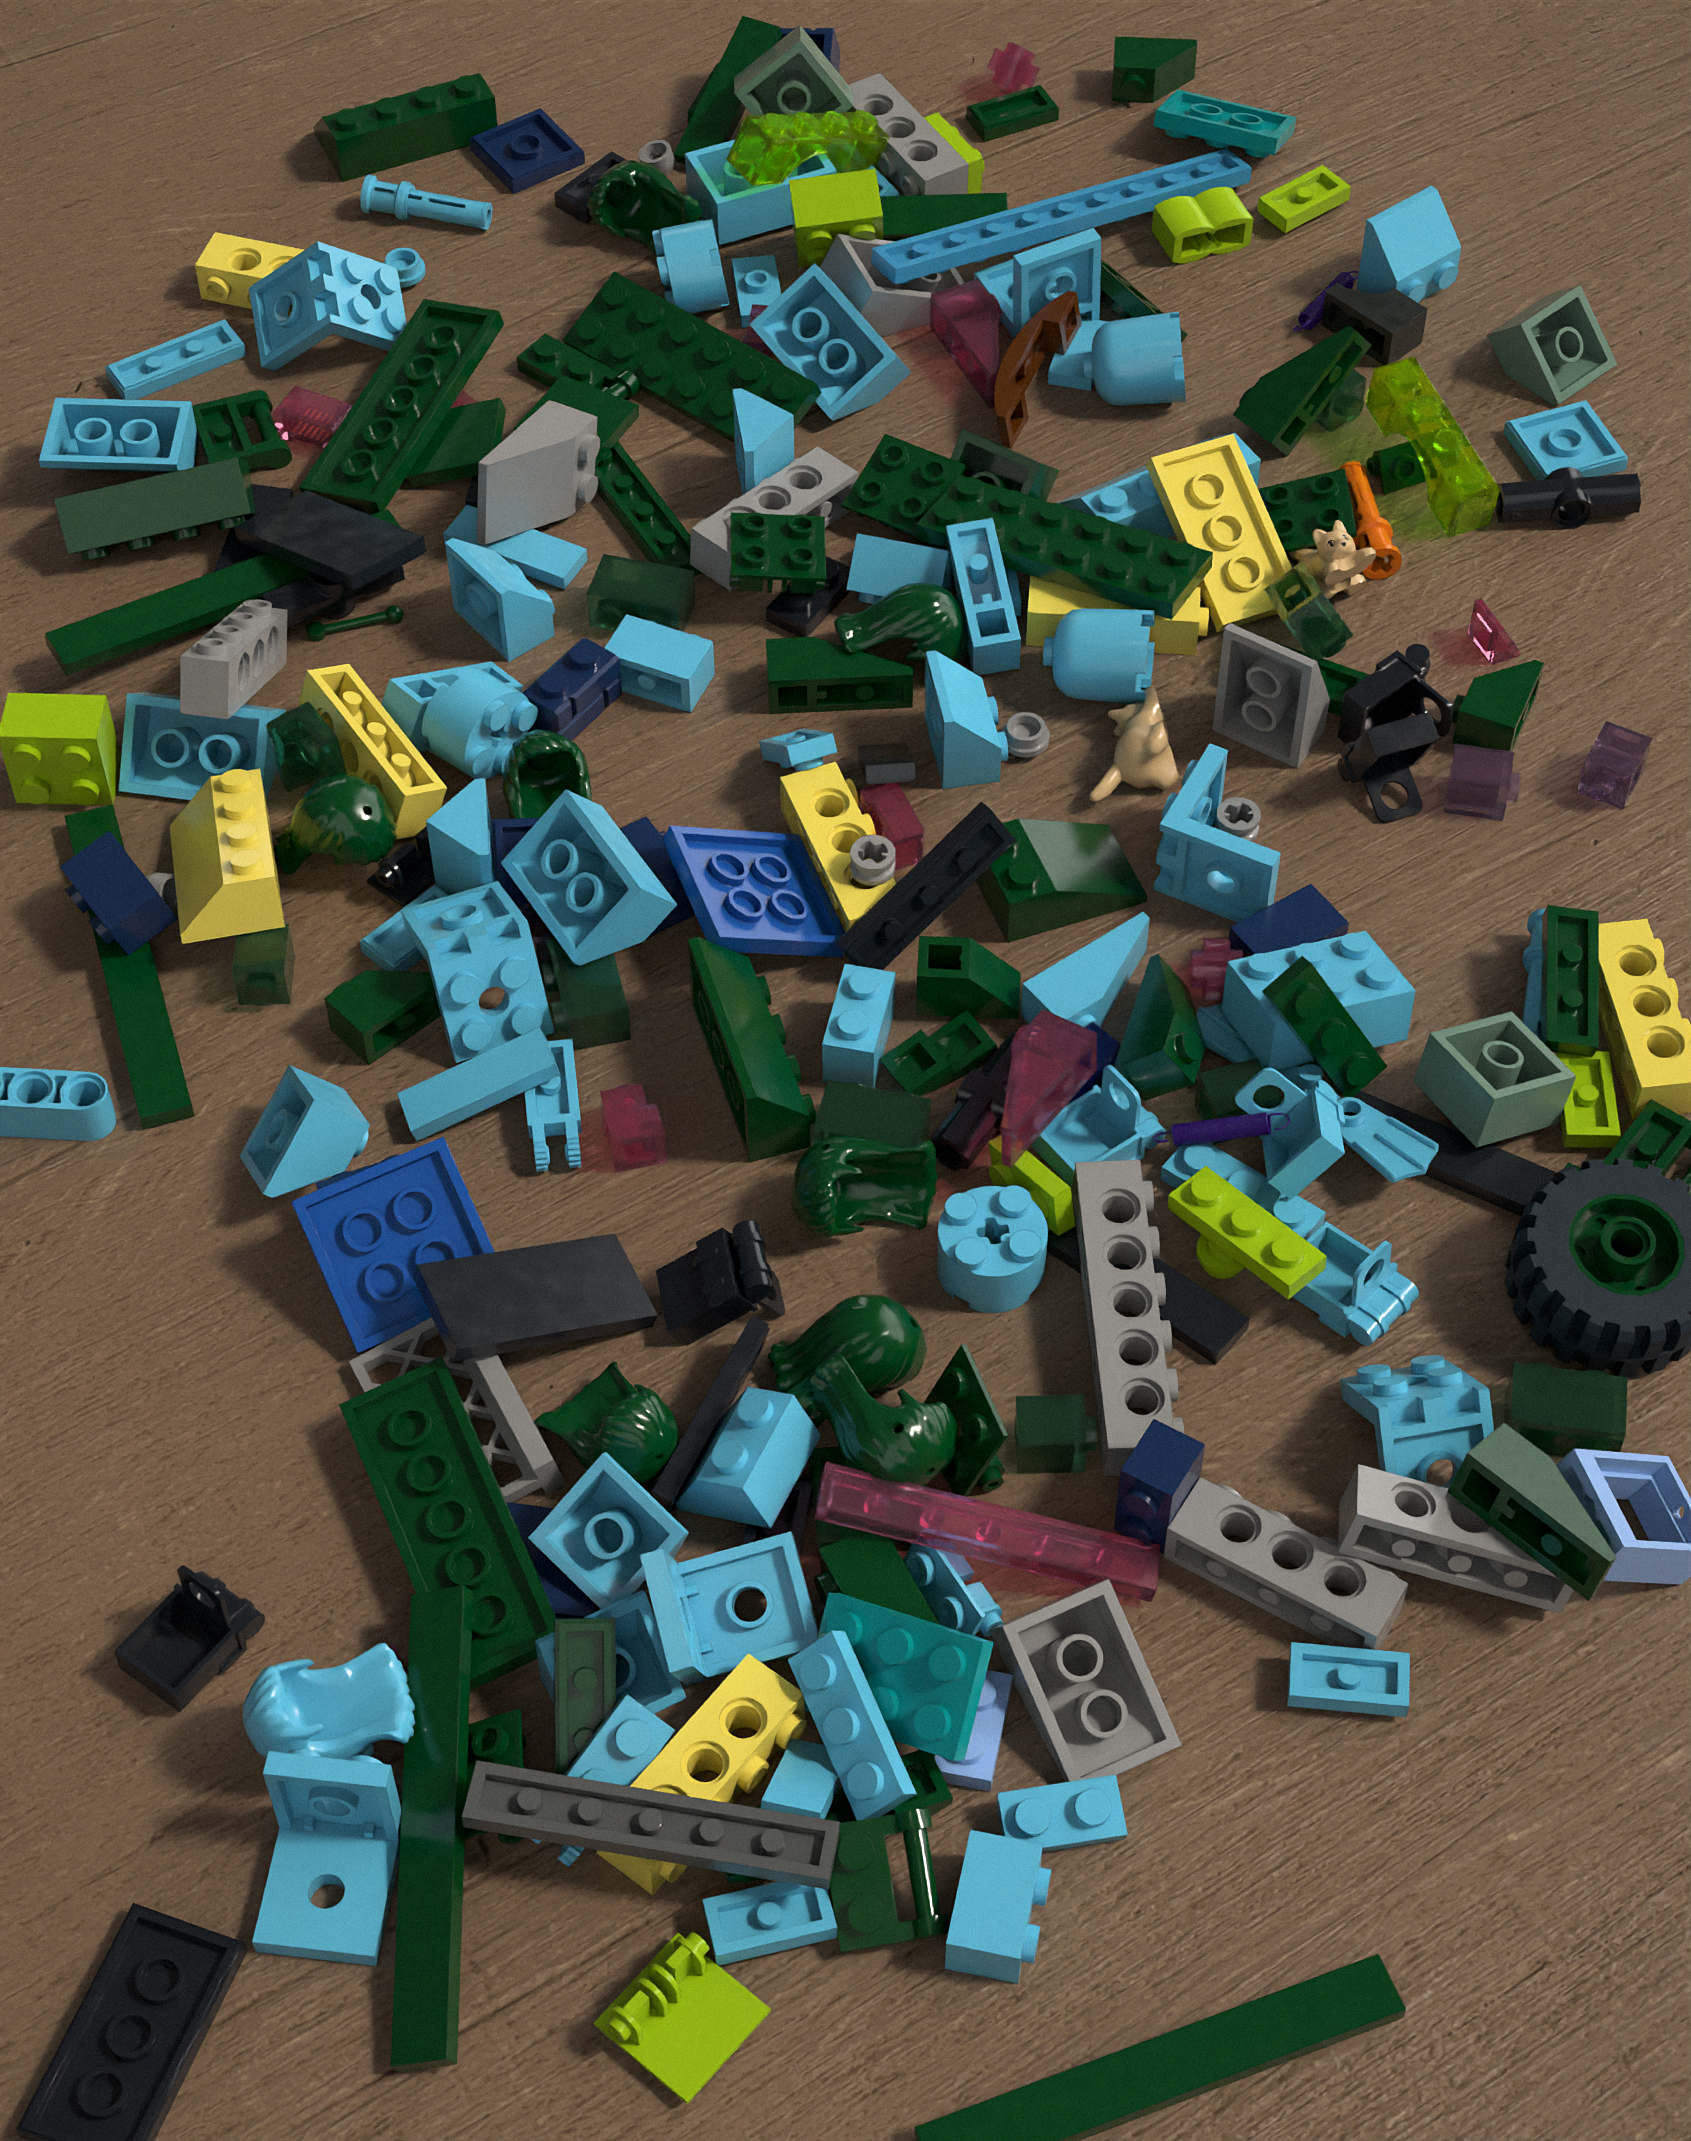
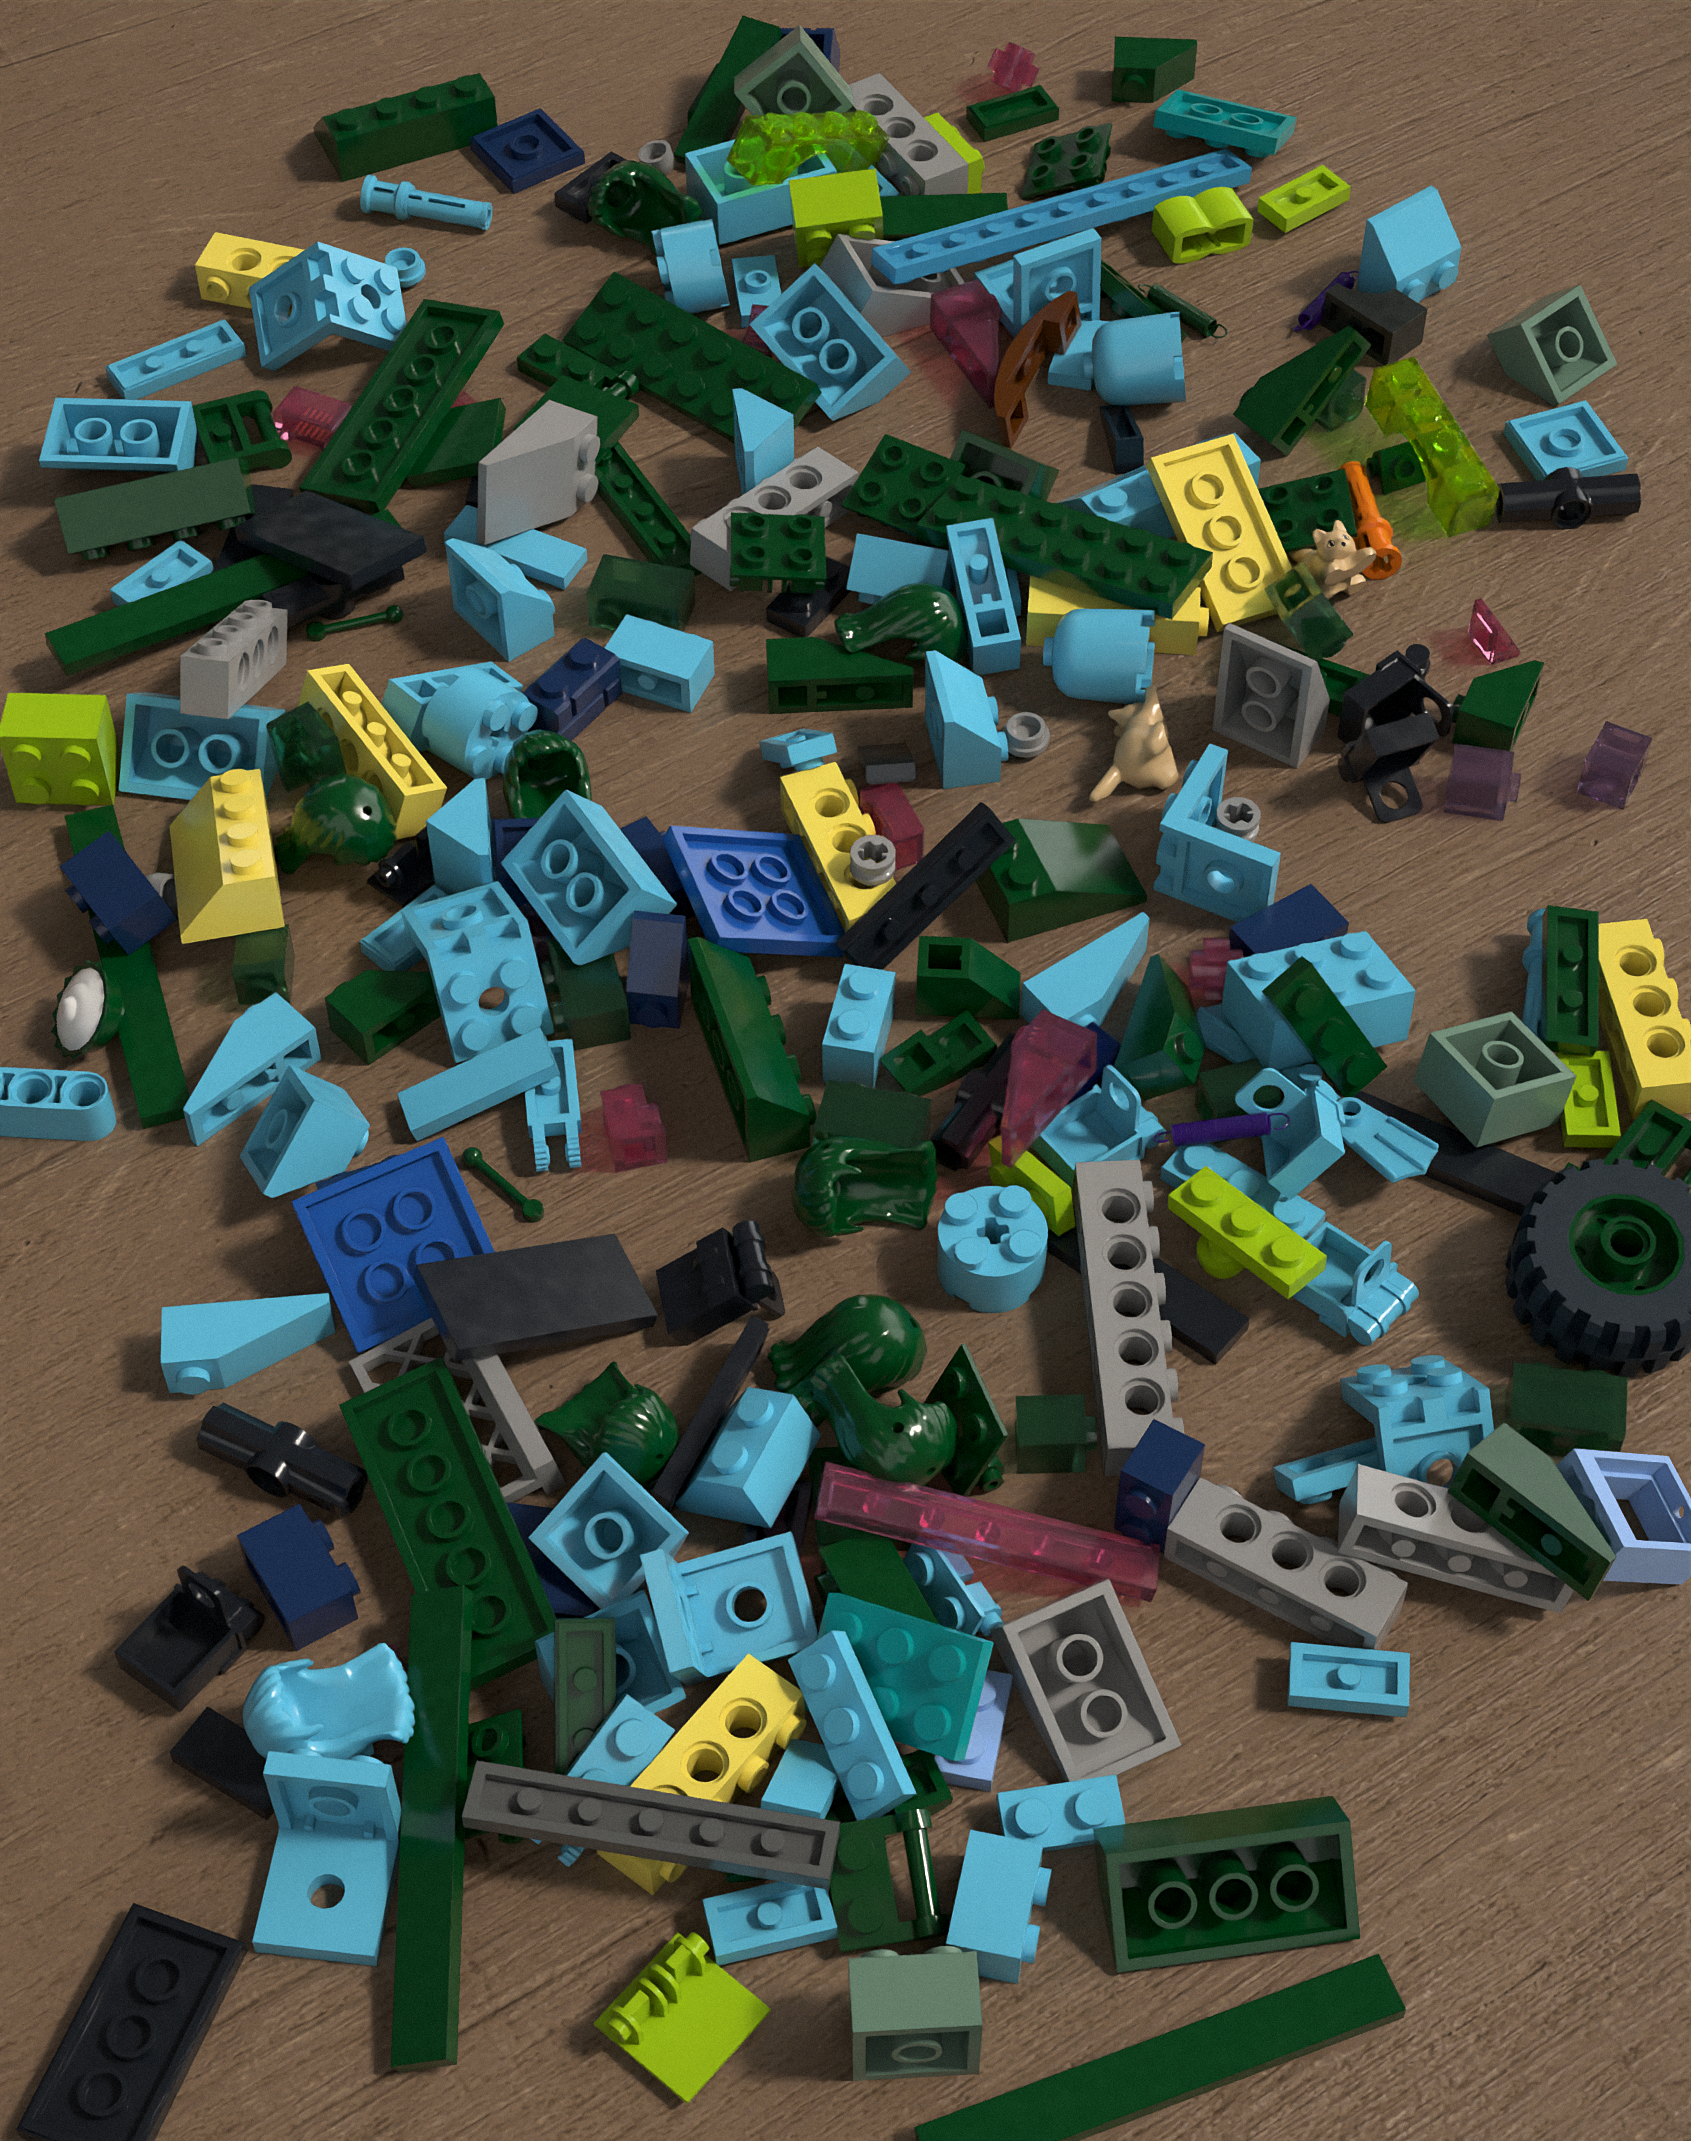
none -> piece [51,960,124,1059]
none -> medium azure plate [110,539,214,606]
none -> medium azure slope [161,1293,336,1395]
none -> black tile [170,1706,274,1820]
none -> medium azure slope [183,992,321,1147]
none -> black piece [196,1402,368,1518]
none -> dark blue brick [237,1504,361,1651]
none -> dark green hinge [462,1147,544,1223]
none -> dark blue slope [626,911,689,1029]
none -> sand green brick [848,1946,983,2081]
none -> dark green hinge [1022,122,1113,199]
none -> dark green slope [1093,1796,1360,1973]
none -> black piece [1100,405,1144,475]
none -> dark green piece [1138,284,1228,338]
none -> medium azure plate [1273,1437,1380,1504]

